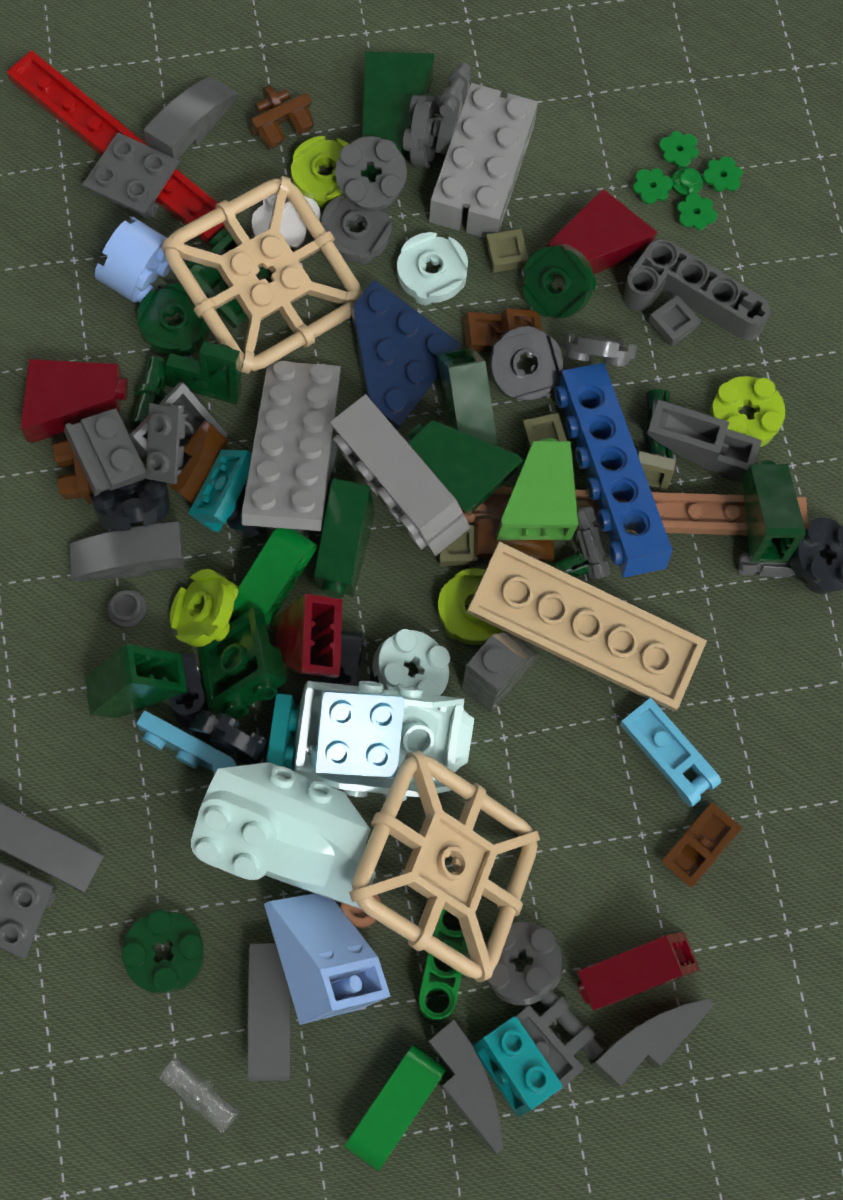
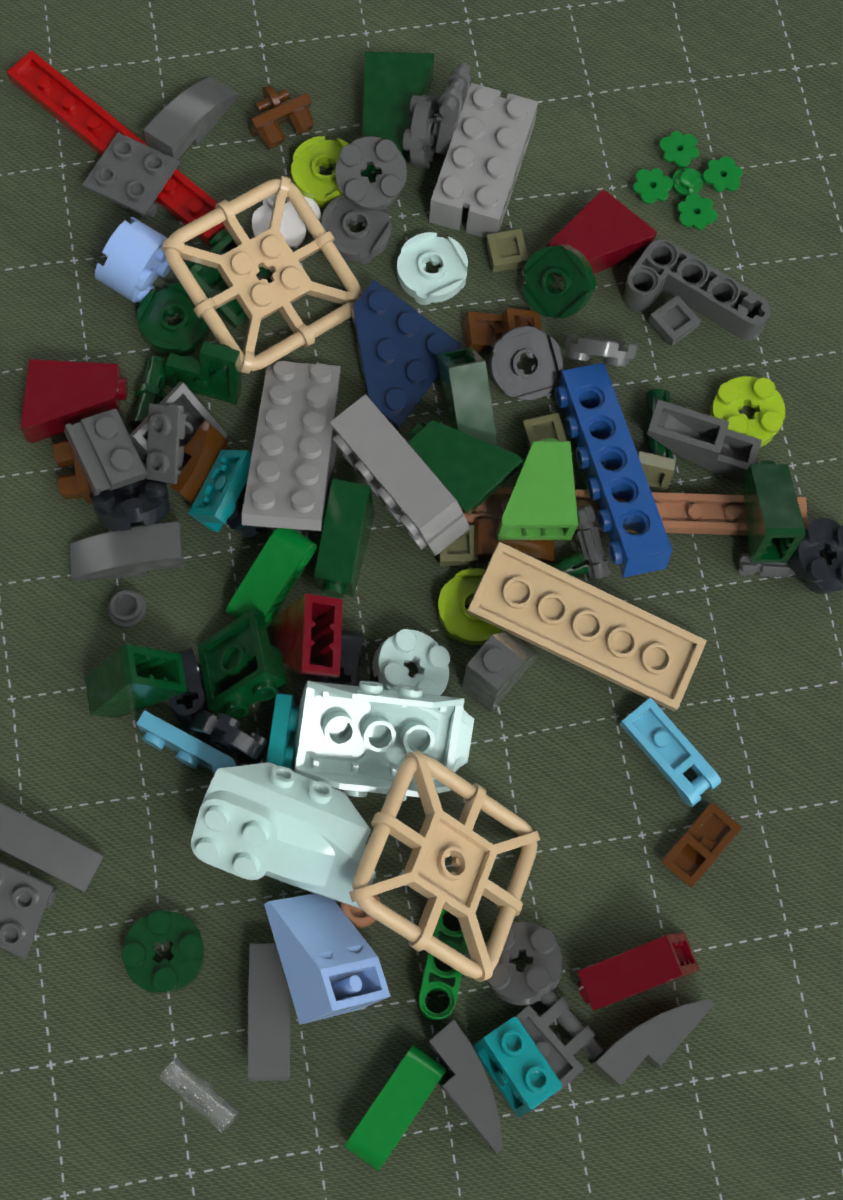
lime plate [170,569,238,647] -> none
bracket [310,690,405,777] -> none

